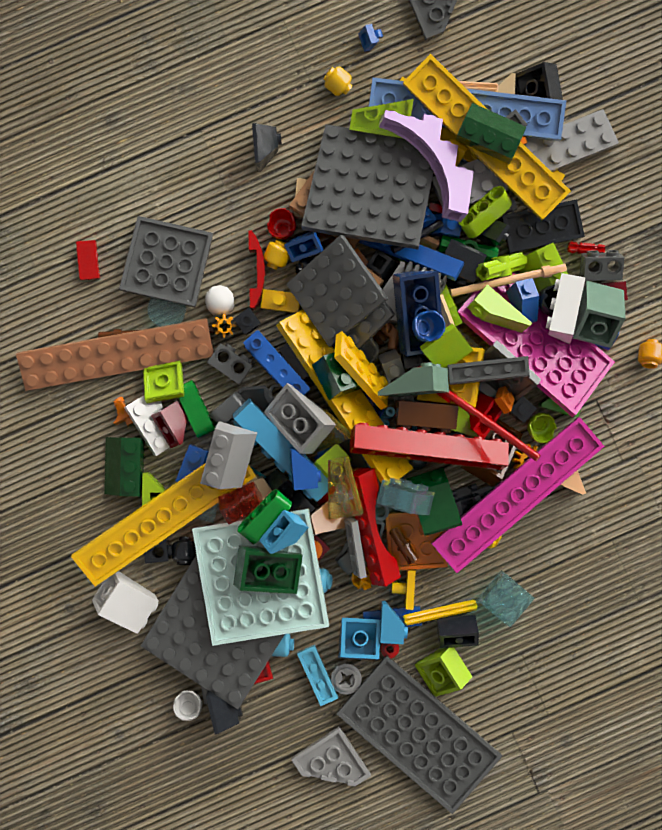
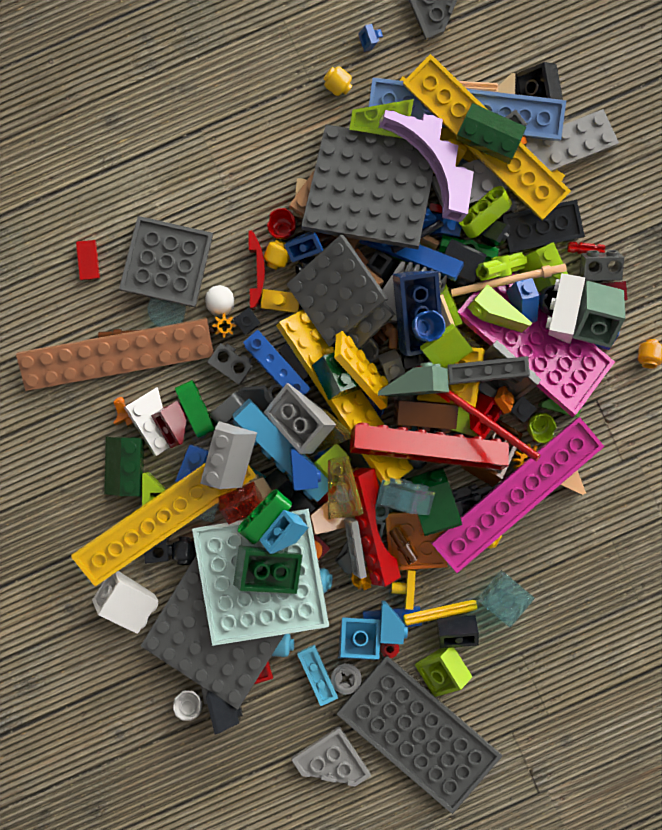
lime tile [143,361,184,403] -> none
black slope [252,123,282,172] -> none
medium azure arm [380,407,395,426] -> none

